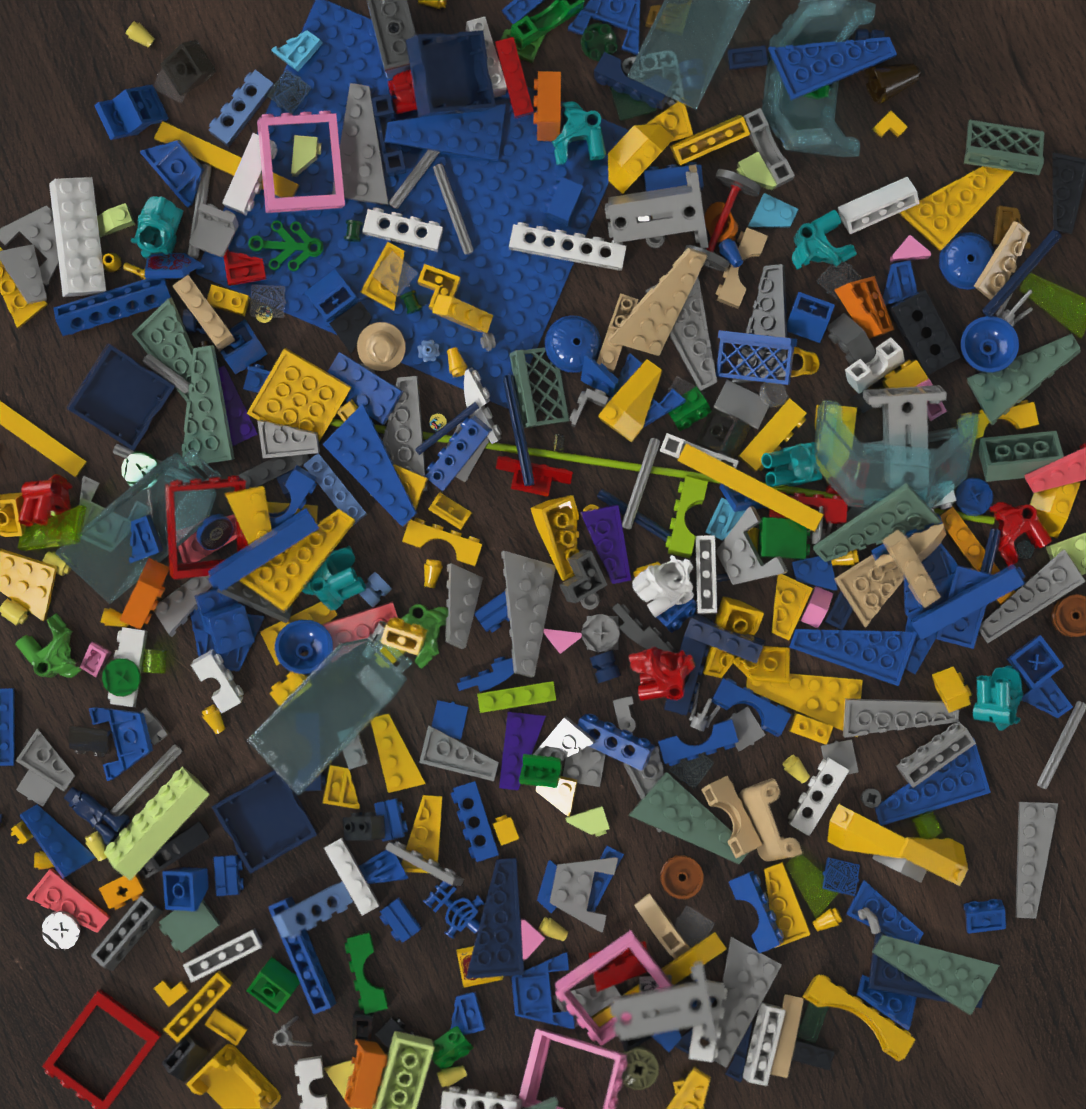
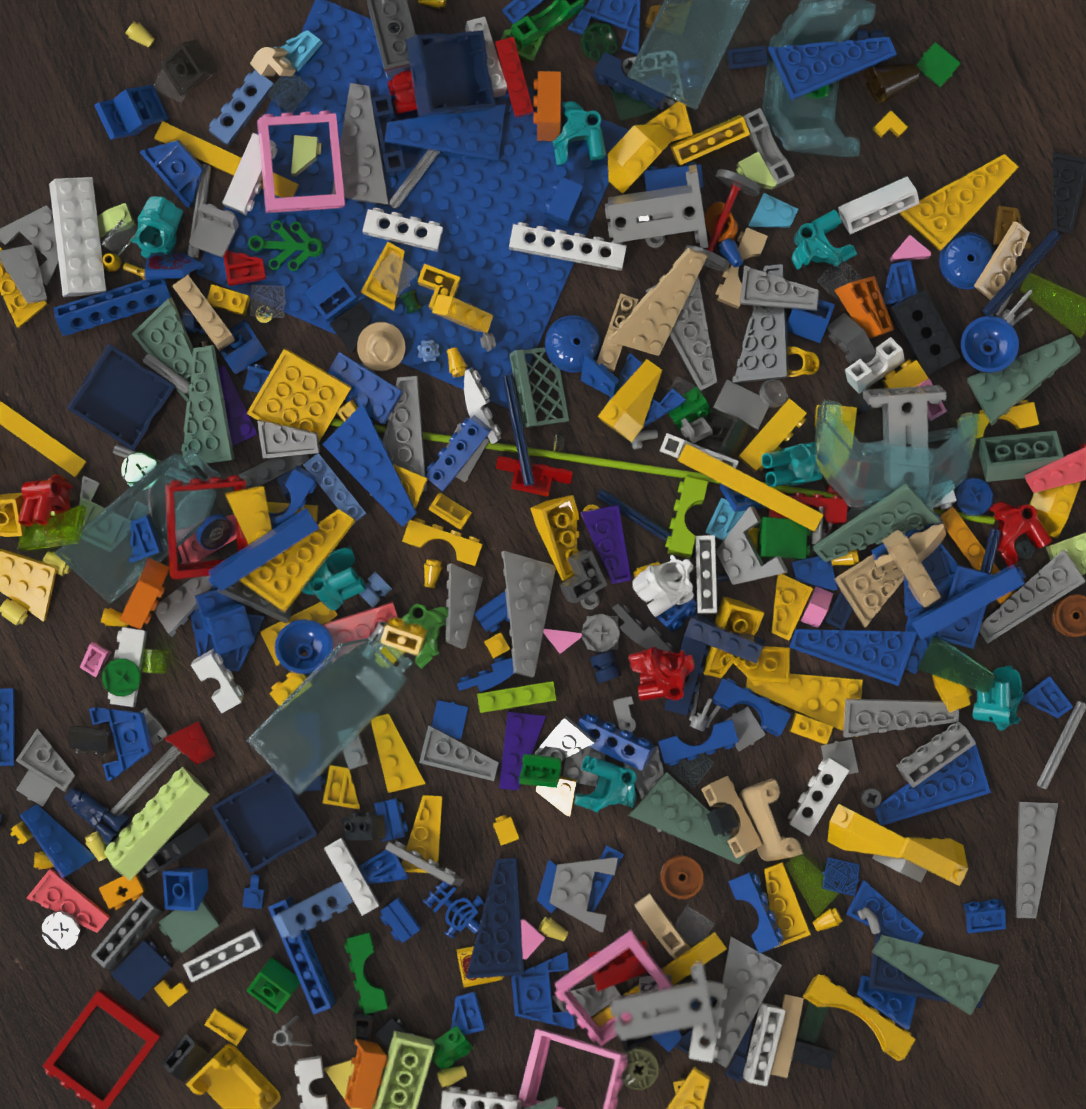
bright green helmet [15,613,82,678] -> none
yellow brick [163,970,233,1043] -> none
yellow cone [201,704,226,734] -> none
blue brick [214,855,244,896] -> none
dark green bush [344,220,363,242] -> none
dark blue bar [415,402,480,455] -> none
tile [429,413,448,432] -> none
light grey axle [433,164,474,255] -> none
blue brick [451,781,499,862] -> none
yellowish green slope [566,806,610,837] -> none
light grey bracket [569,388,608,427] -> none
light grey axle [622,438,660,530] -> none
blue fence [716,330,797,385] -> none
light yellow cone [782,755,810,783] -> none
clear neon green piece [912,810,943,839] -> none
sand green fence [964,120,1044,175] -> none
blue brick [1006,635,1064,689] -> none
none -> clear piece [102,219,137,256]
none -> dark blue brick [111,939,174,1001]
none -> red wing [164,721,215,765]
none -> blue plate [242,874,264,909]
none -> tan brick [250,47,296,76]
none -> yellow brick [484,632,510,659]
none -> teal helmet [574,755,637,813]
none -> light grey arm [631,429,658,449]
none -> light grey bracket [681,417,712,444]
none -> black brick [706,804,739,837]
none -> light grey wing [740,265,819,311]
none -> green piece [916,42,960,88]
none -> clear green wing [917,636,997,693]

